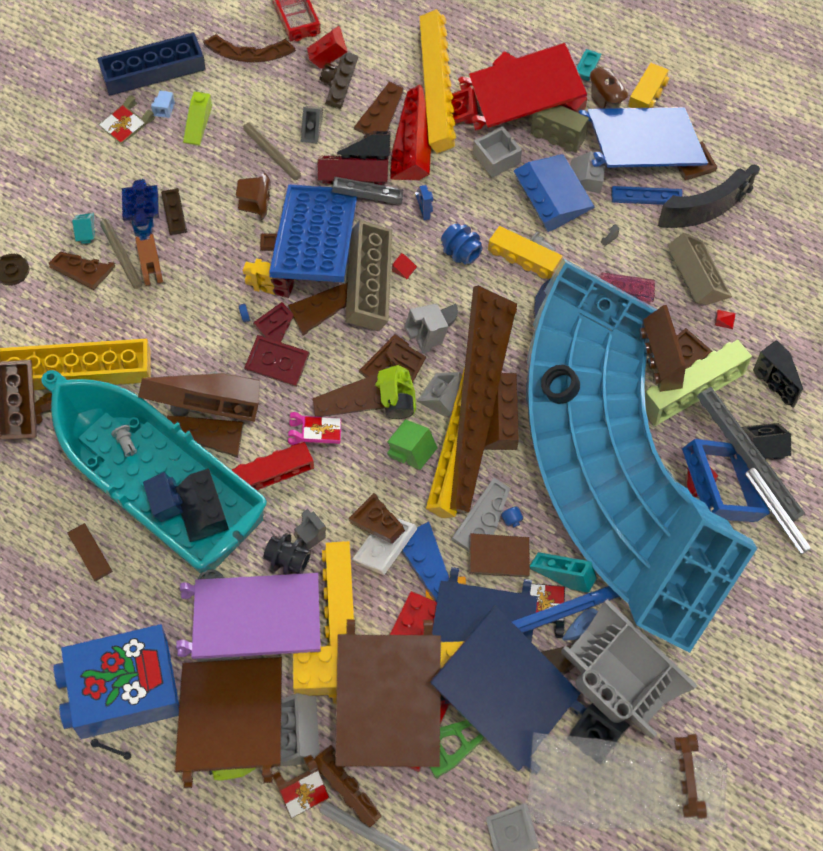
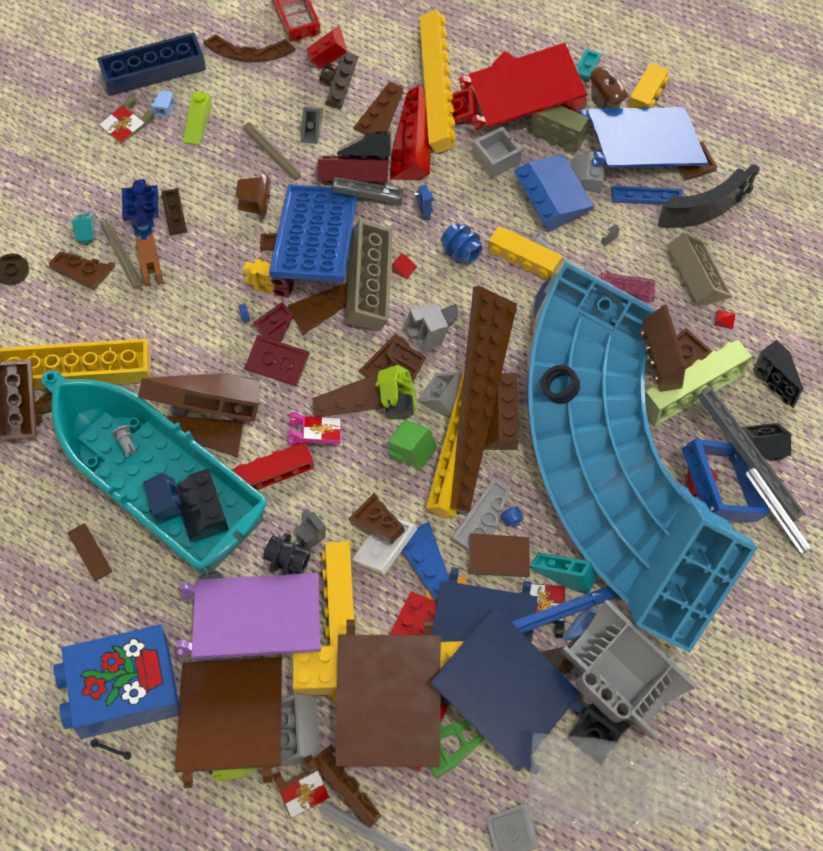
reddish brown plate [674,734,707,819] -> none

